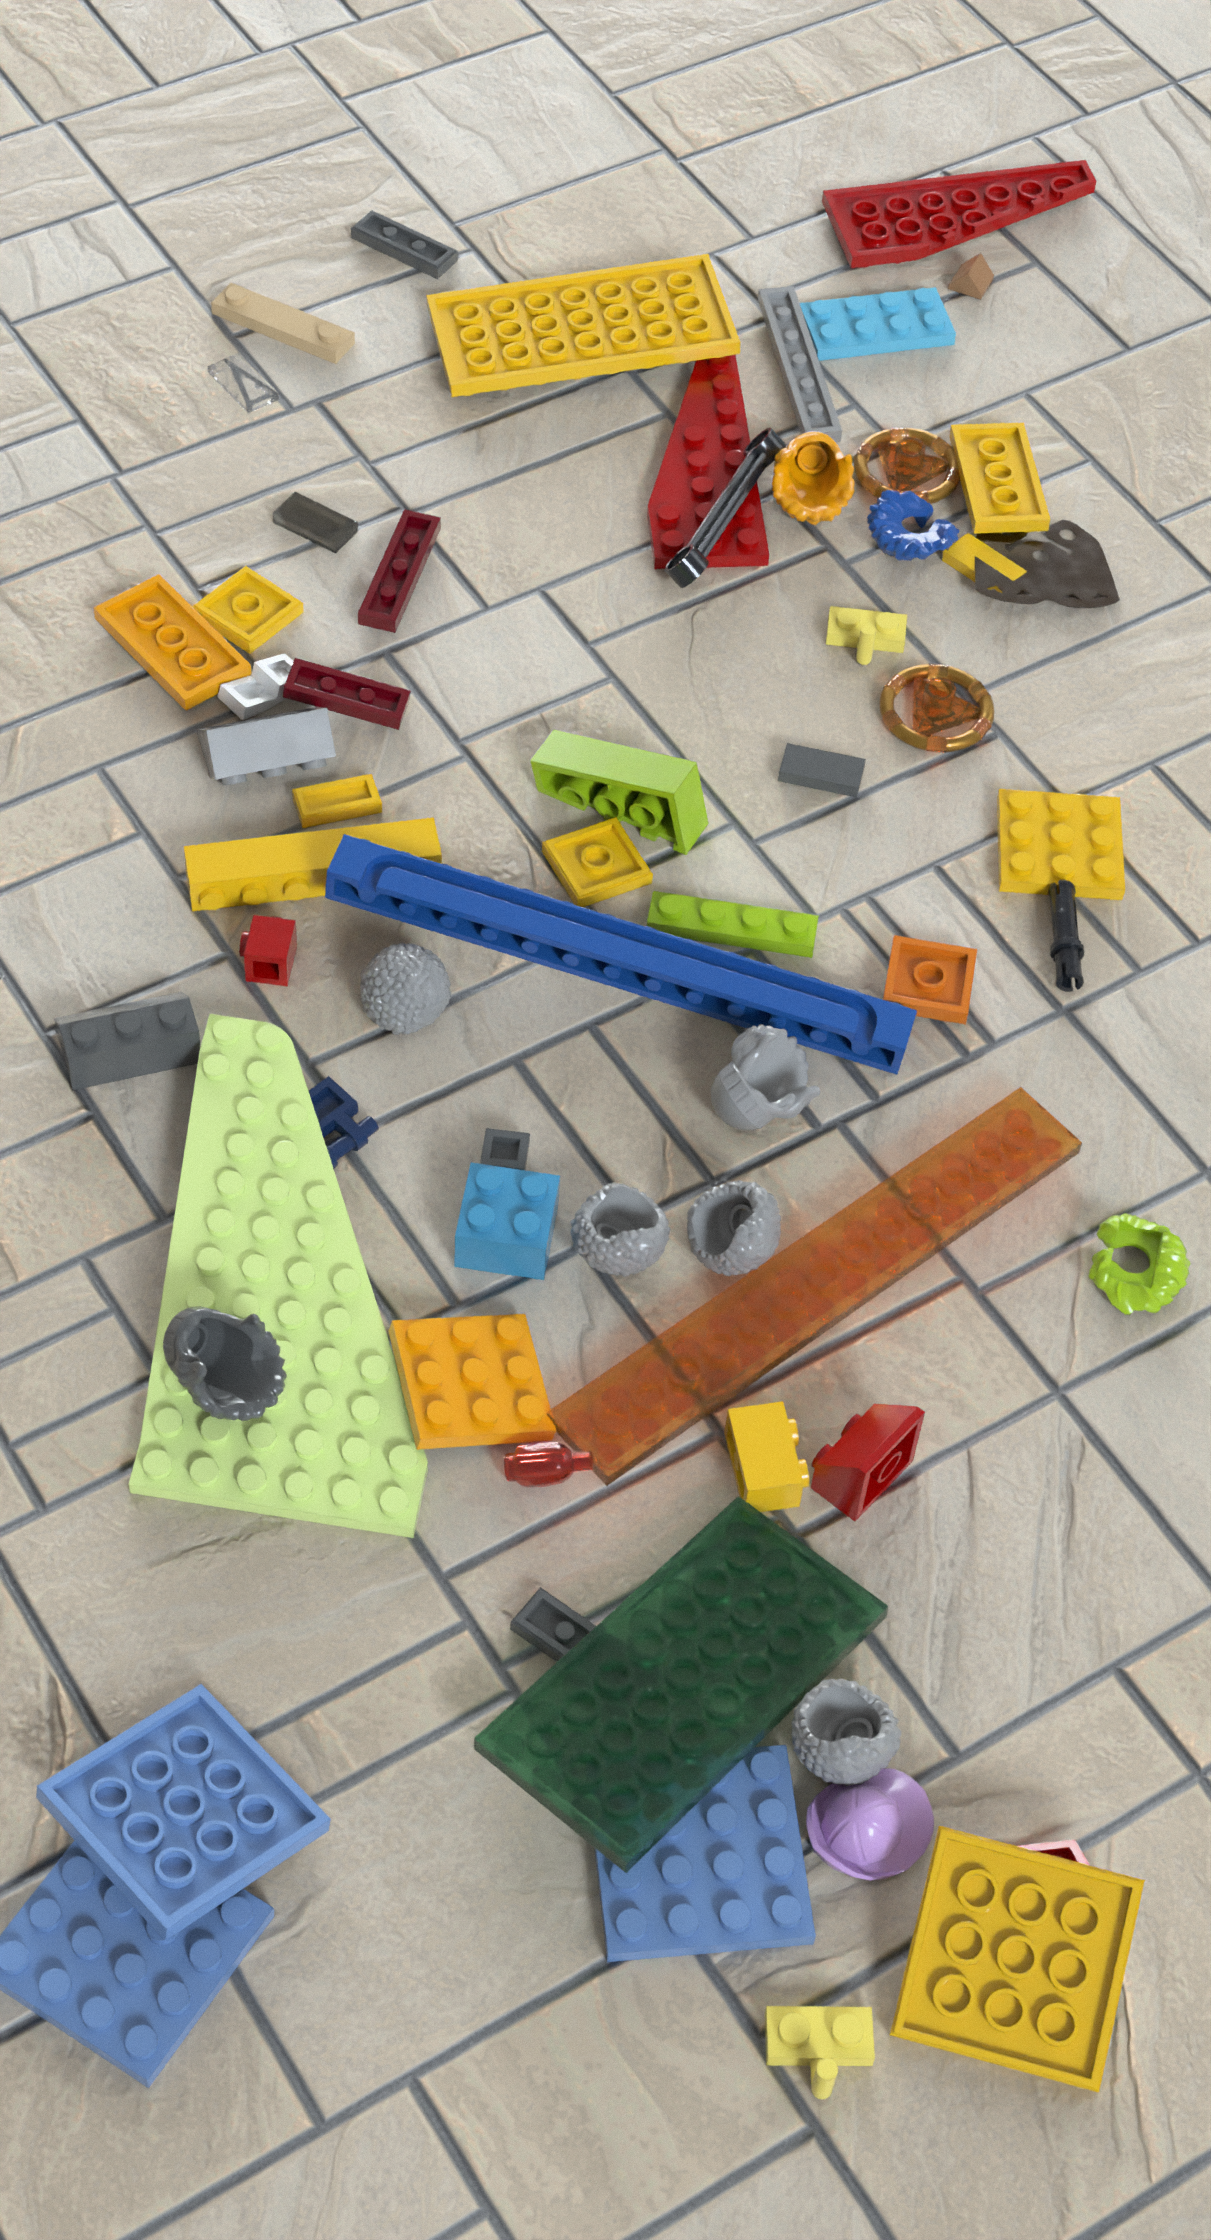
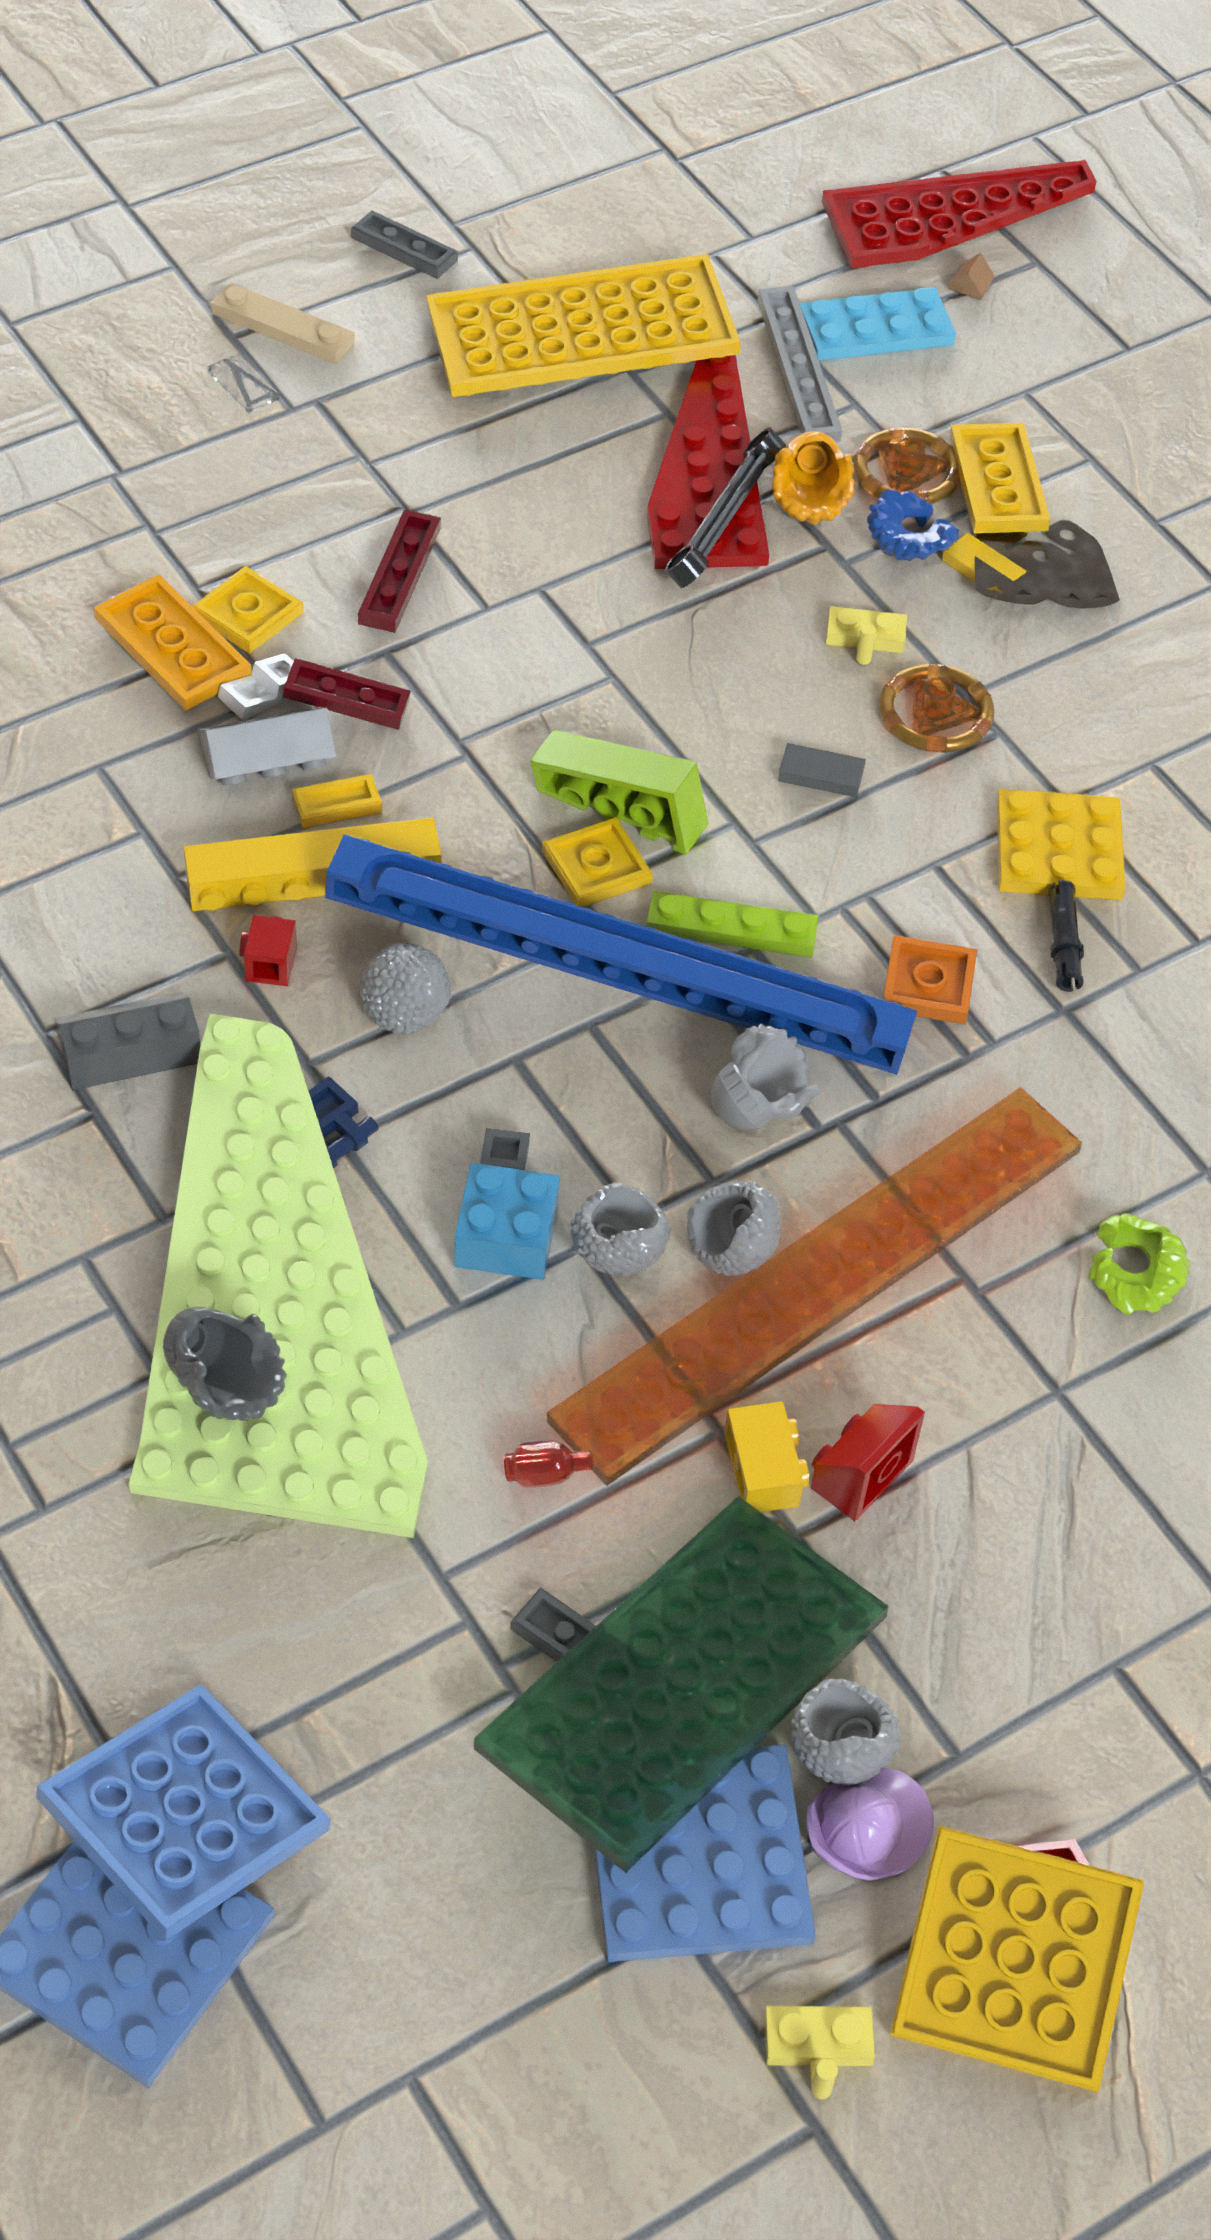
clear smoke tile [273,492,358,554] -> none
light orange plate [388,1314,557,1450] -> none

